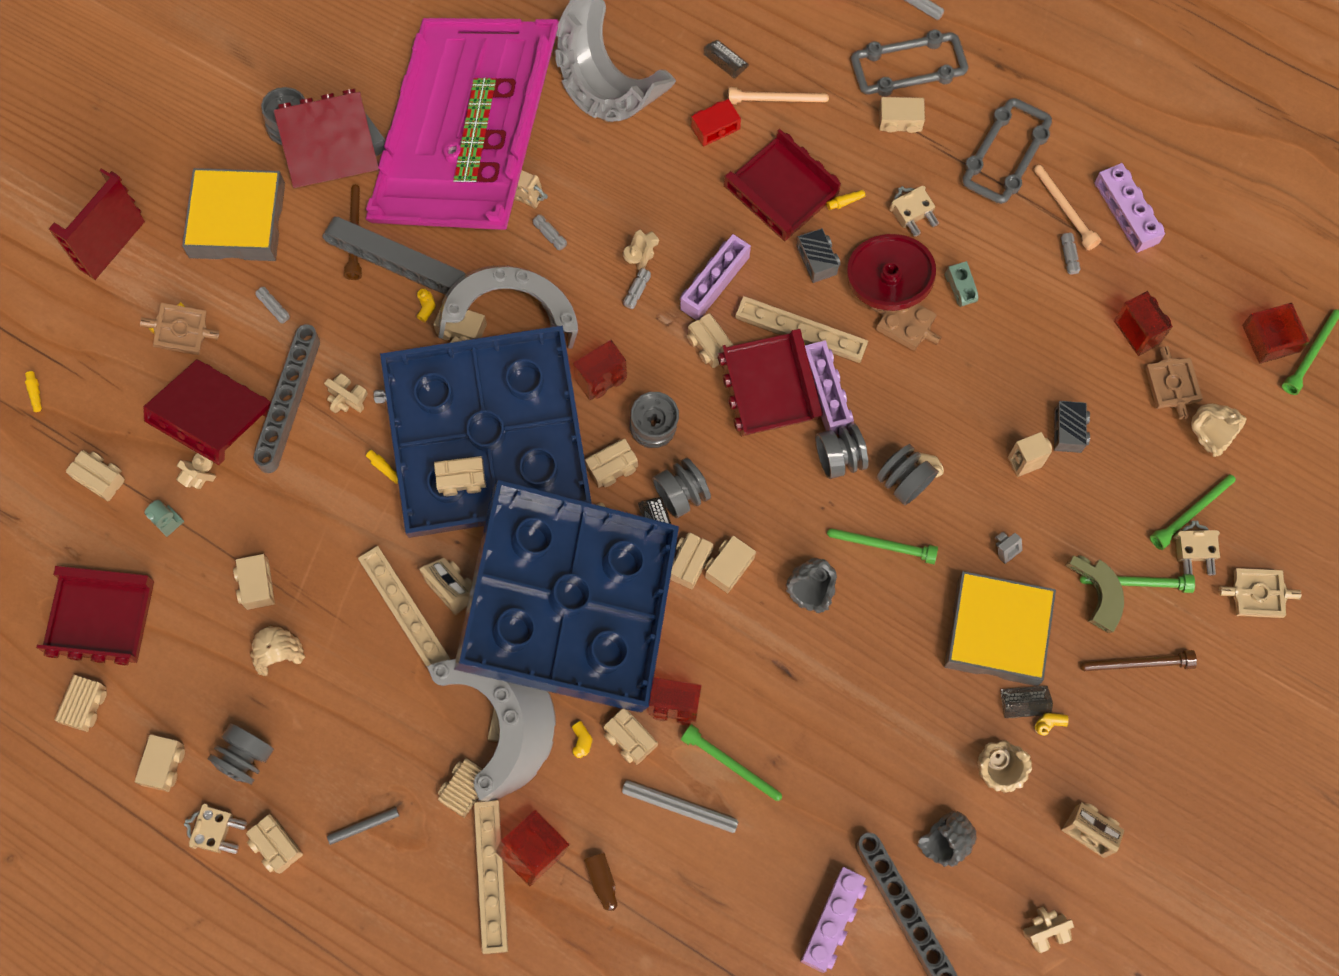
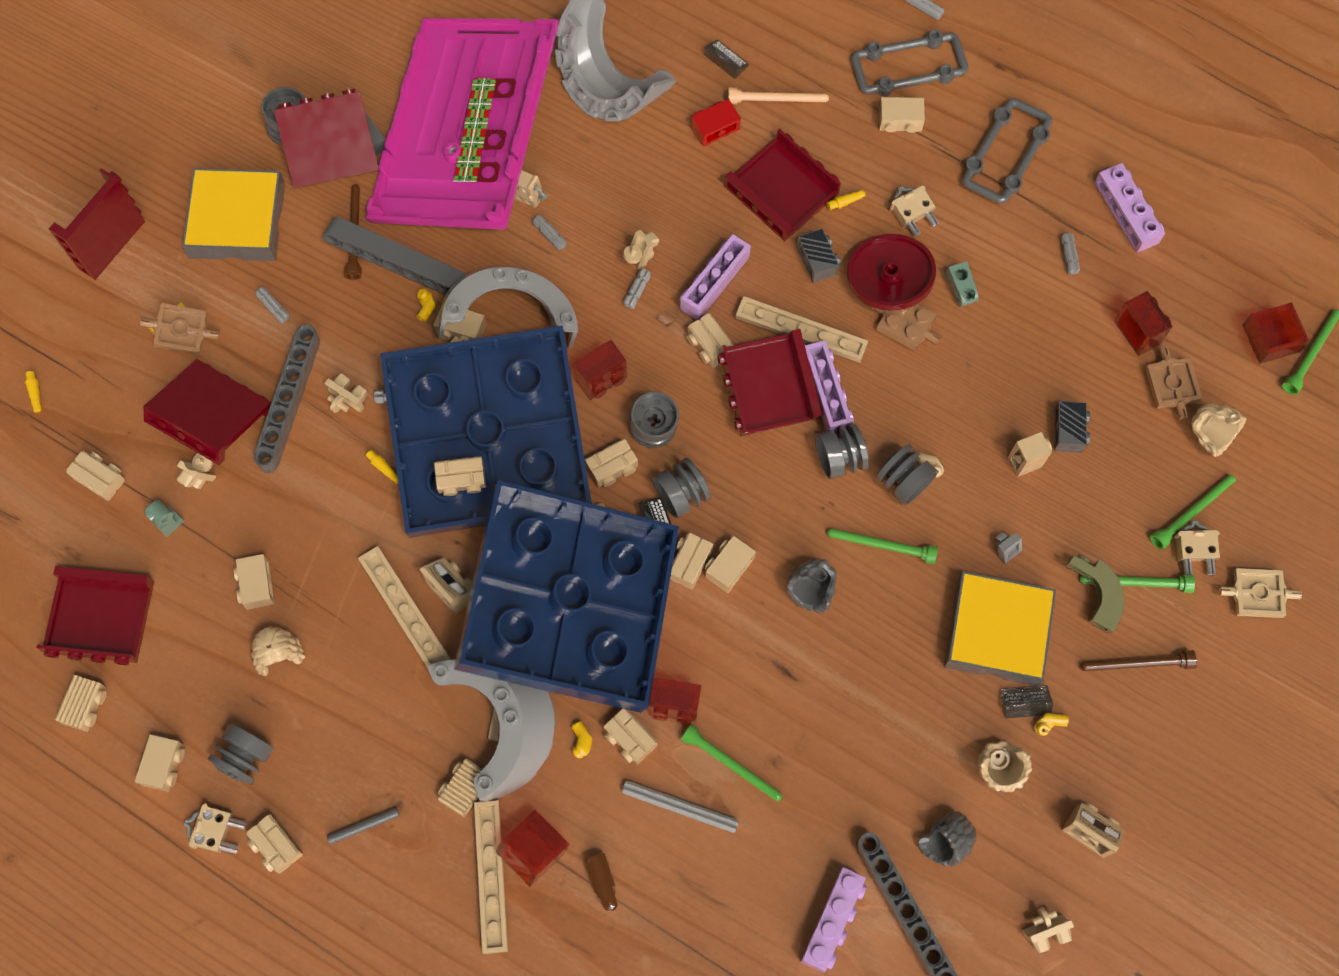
light nougat piece [1034,165,1102,250] -> none

